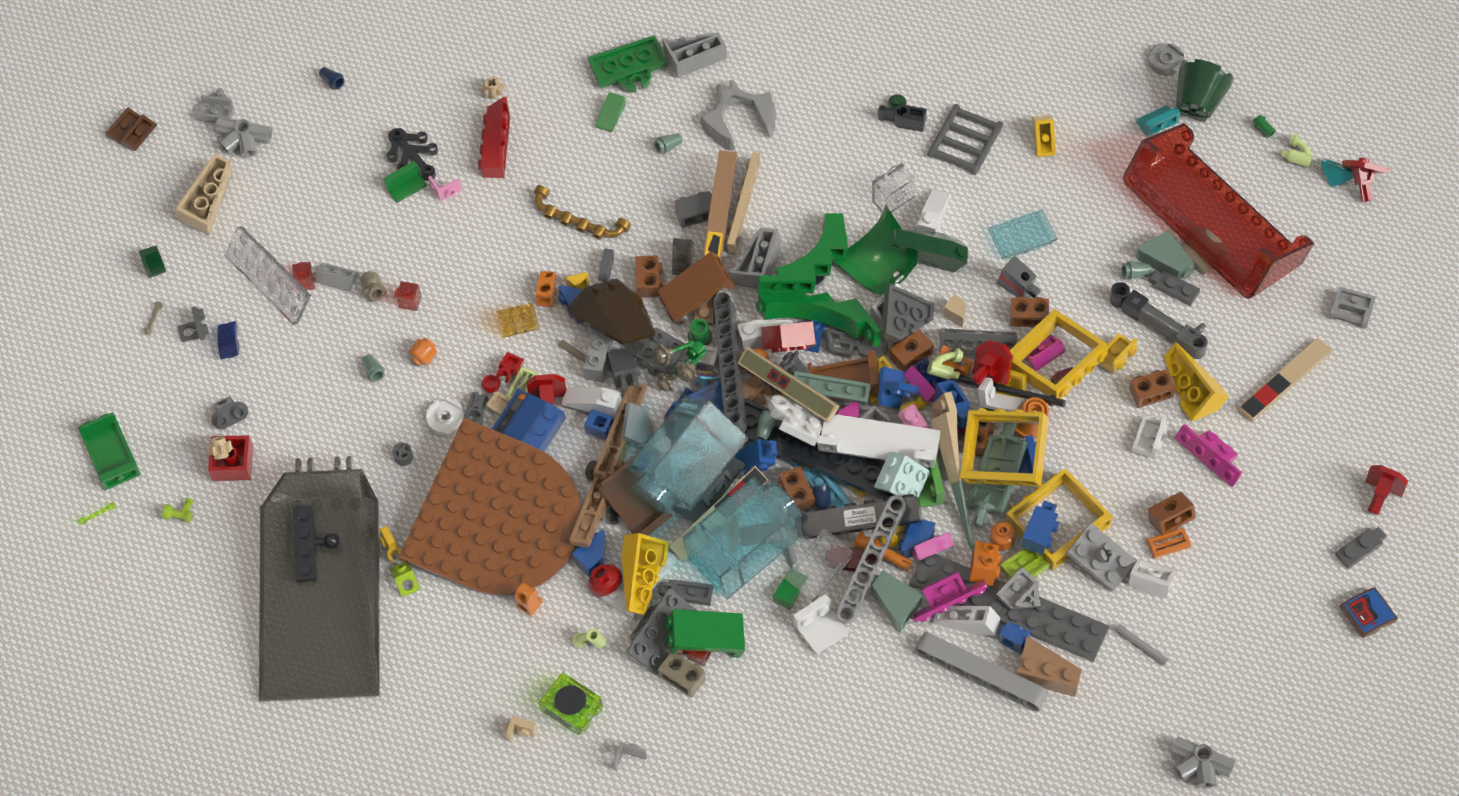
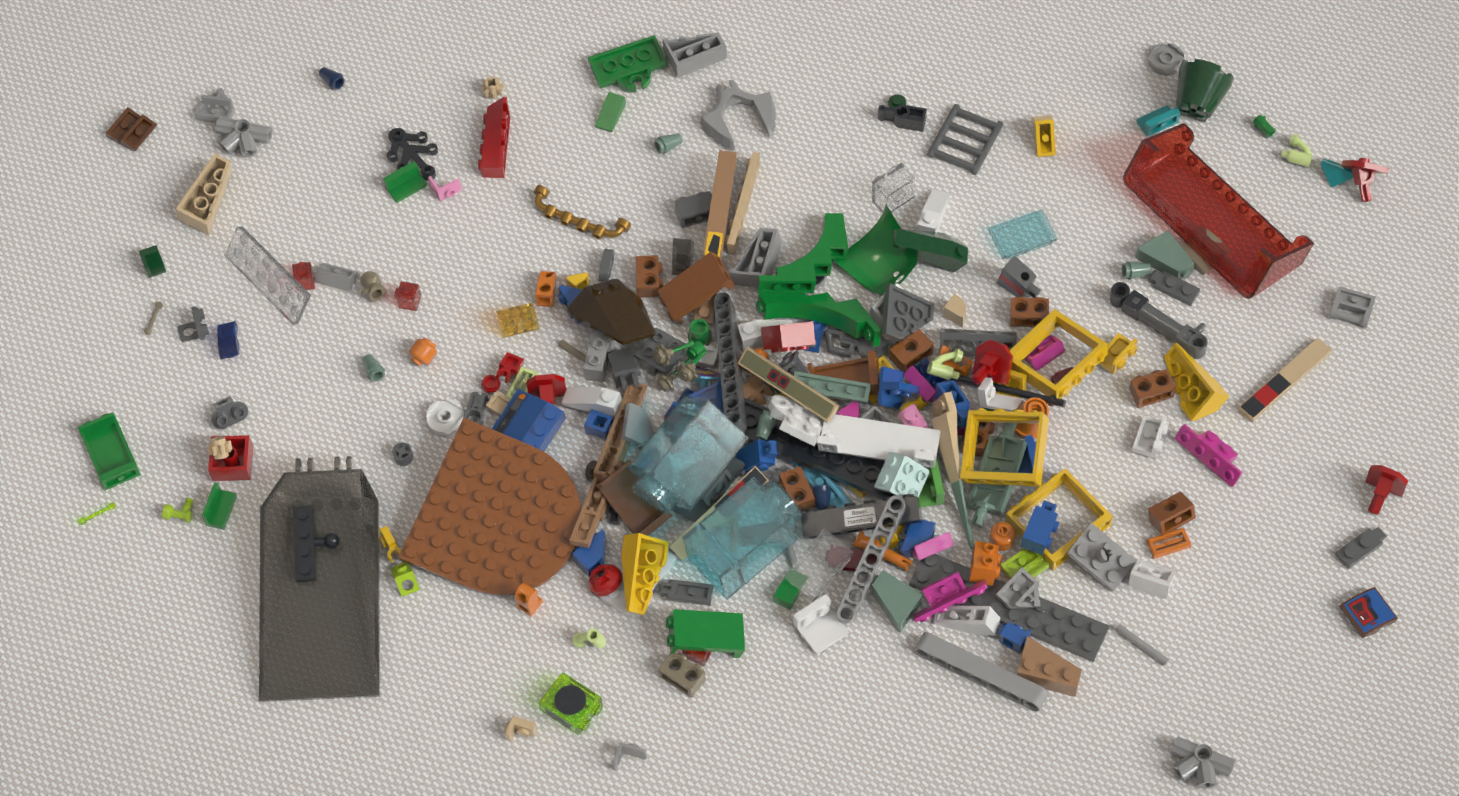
dark grey bracket [627,589,698,675] -> none
none -> green panel [202,482,237,530]

